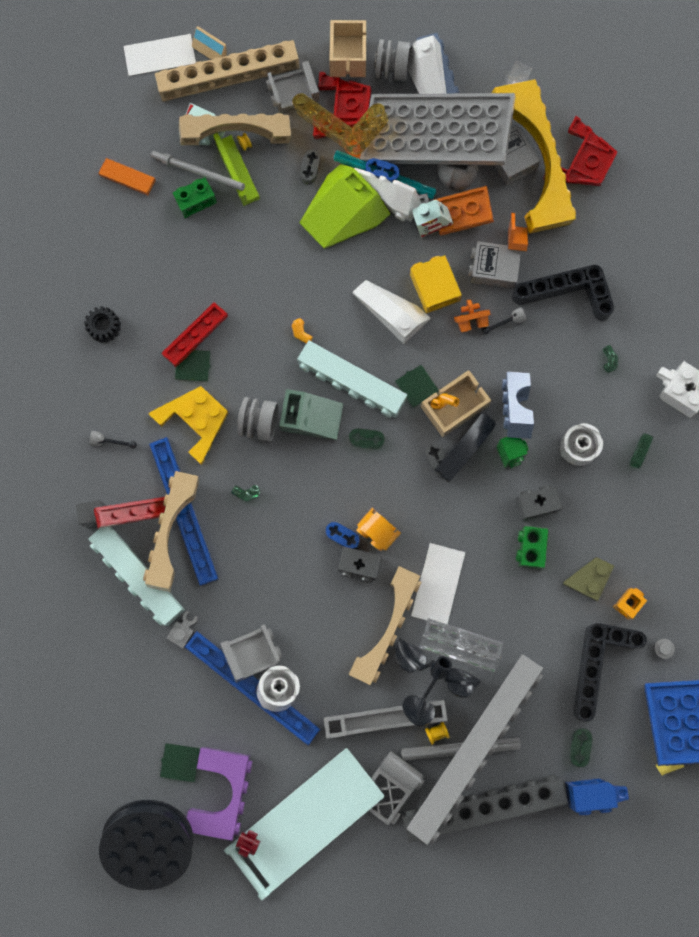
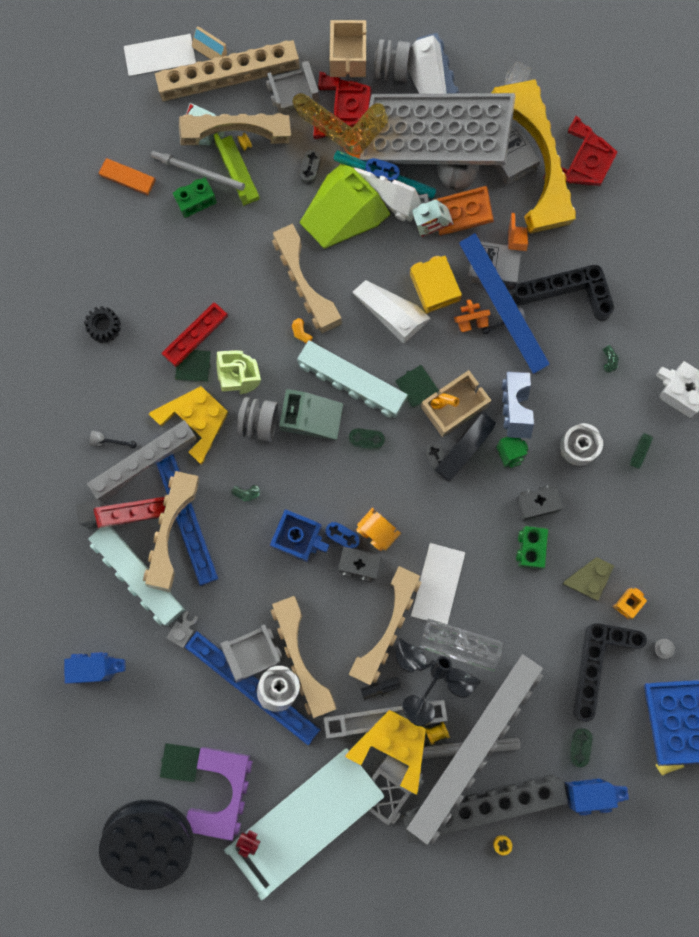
none -> blue hinge [64,652,126,684]
none -> light grey arch [87,420,198,502]
none -> yellowish green brick [216,351,261,394]
none -> blue hinge [270,509,329,562]
none -> tan arch [271,596,337,718]
none -> tan arch [272,223,342,333]
none -> yellow wing [345,710,426,795]
none -> black axle [360,677,401,701]
none -> blue tile [459,233,550,374]
none -> yellow bush [493,835,512,856]

